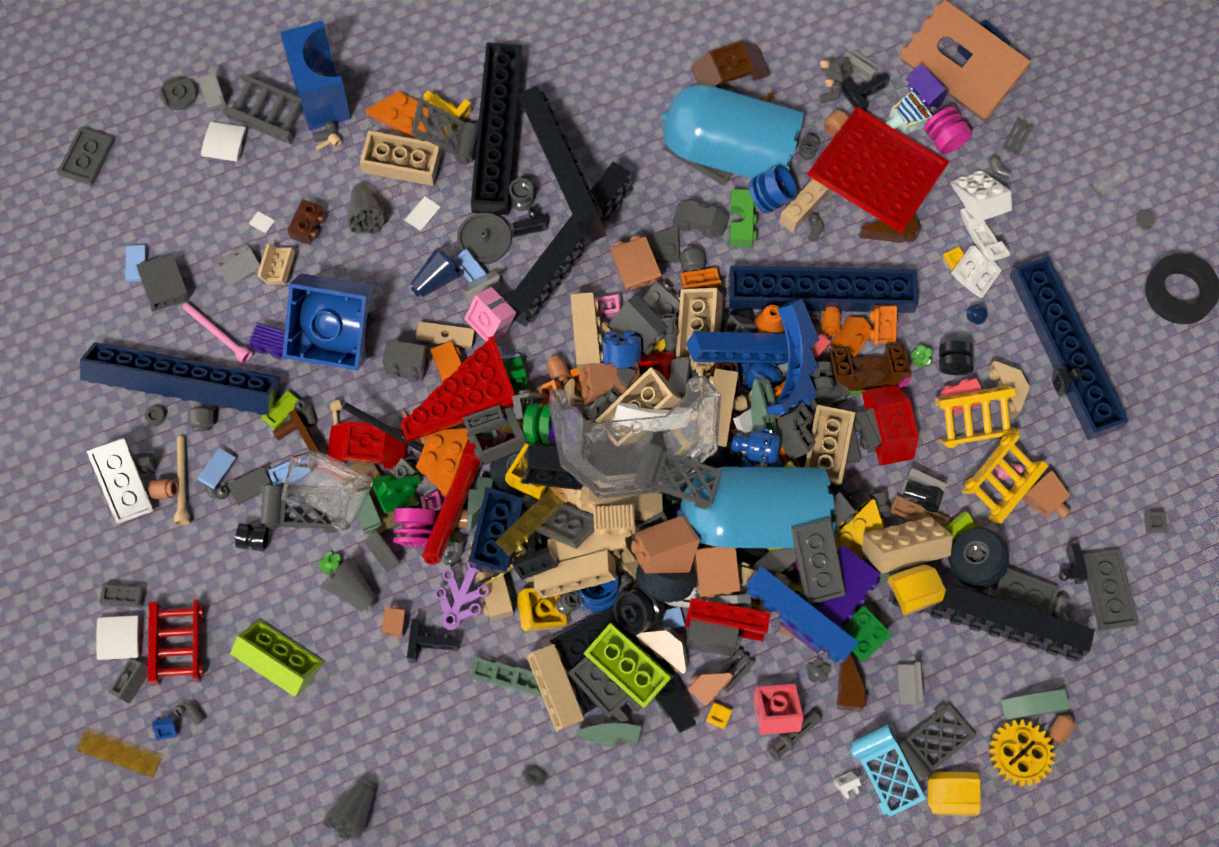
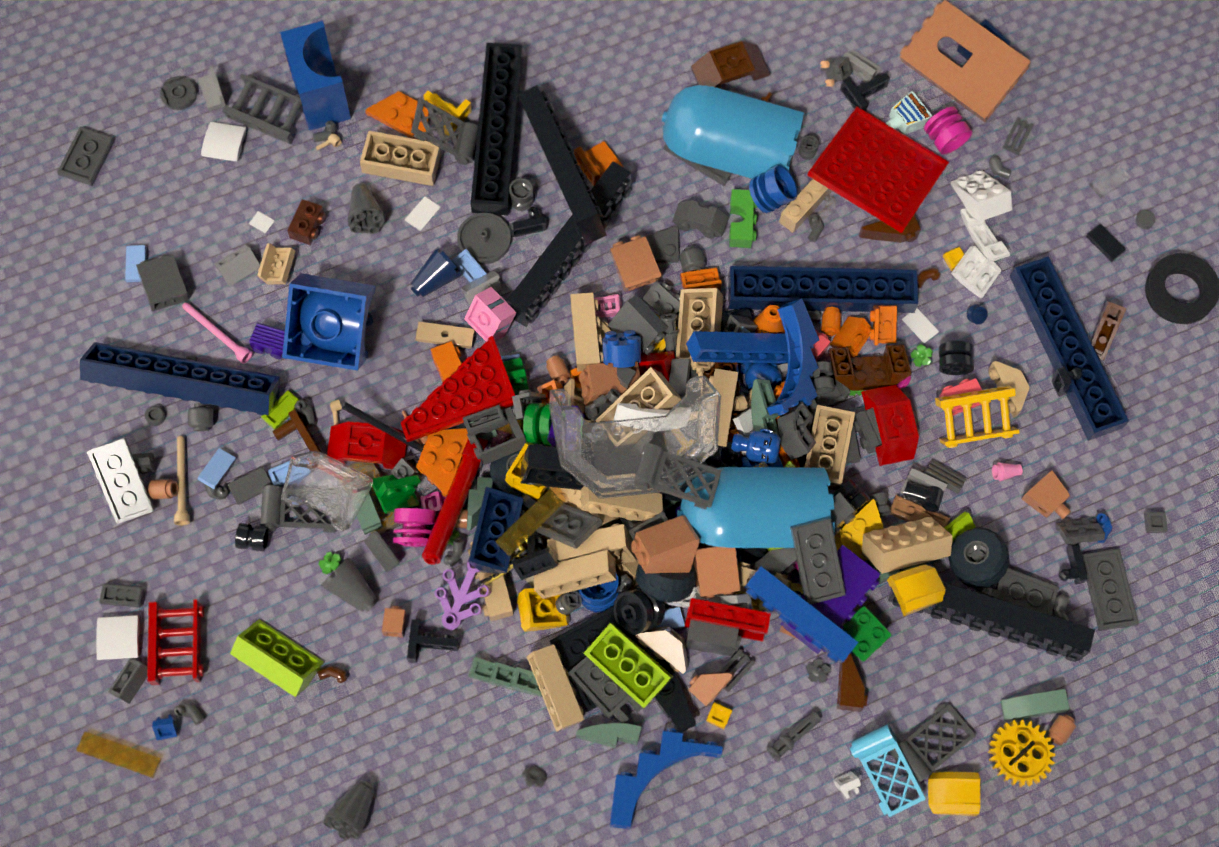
dark grey piece [382,339,428,382] -> none
tan brick [593,504,635,538] -> none
coral brick [753,684,803,735] -> none
dark grey arm [819,82,842,103] -> none
nougat head [824,110,849,136] -> none
light grey panel [896,661,923,706] -> none
dark purple slope [906,64,949,109] -> none
yellow fence [961,434,1048,523] -> none
none -> reddish brown arm [317,665,347,683]
none -> orange bracket [574,141,624,186]
none -> blue arch [610,728,723,830]
none -> white sticker [902,308,939,343]
none -> reddish brown arm [917,268,941,288]
none -> dark grey tile [925,460,966,494]
none -> flat silver plate [1055,518,1105,544]
none -> black tile [1086,224,1126,263]
none -> reddish brown slope [1090,301,1127,360]
none -> blue arm [1096,513,1112,543]

